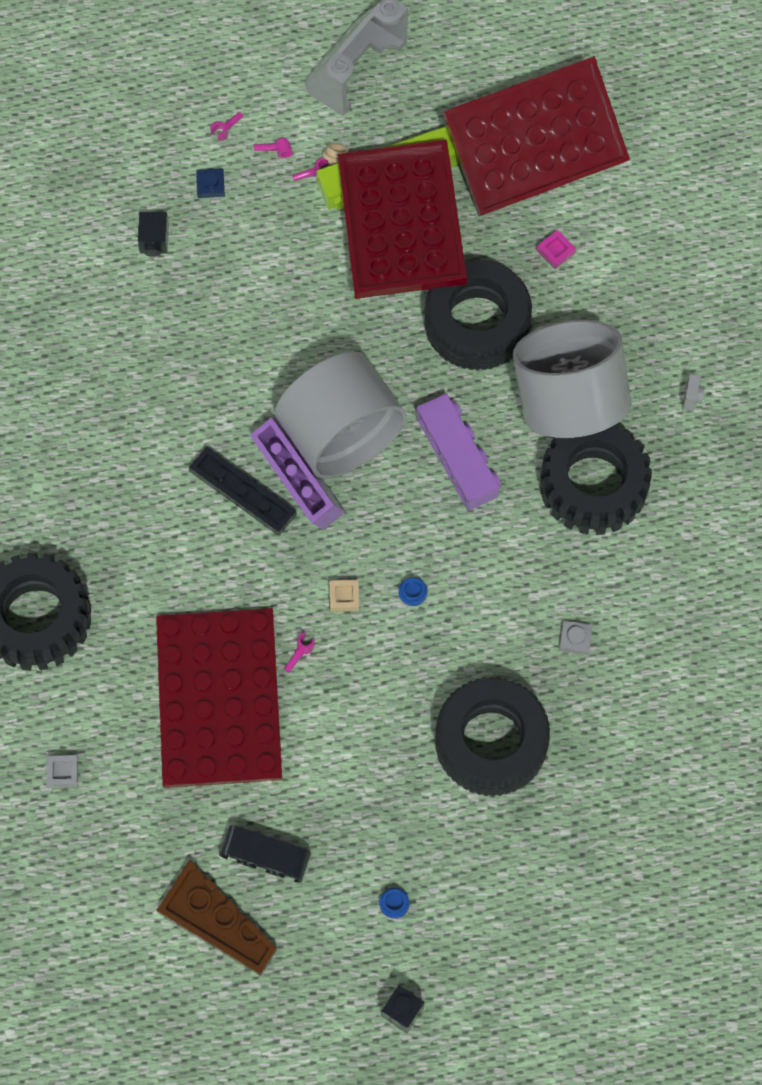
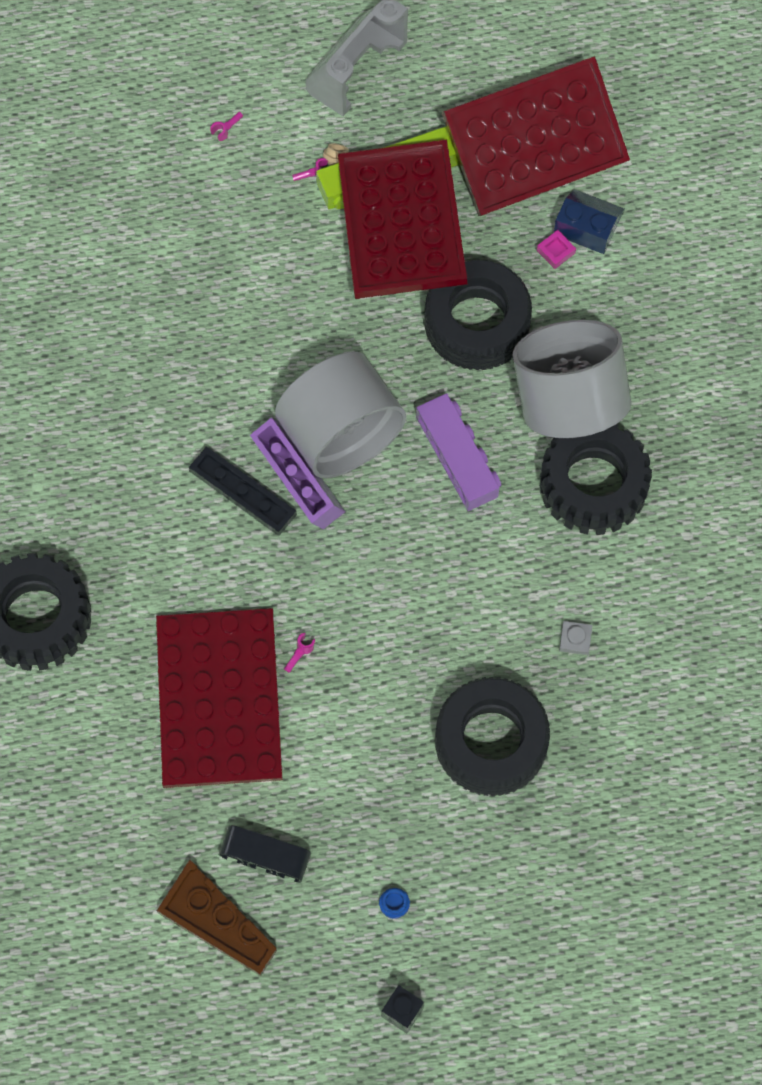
light grey plate [46,755,78,788] -> none
black brick [138,212,169,257] -> none
dark blue plate [196,168,225,198] -> none
dark pink hand [254,138,293,158] -> none
tan plate [329,580,359,612] -> none
blue plate [398,577,428,606] -> none
light grey plate [683,374,705,412] -> none
none -> dark blue slope [554,189,625,254]

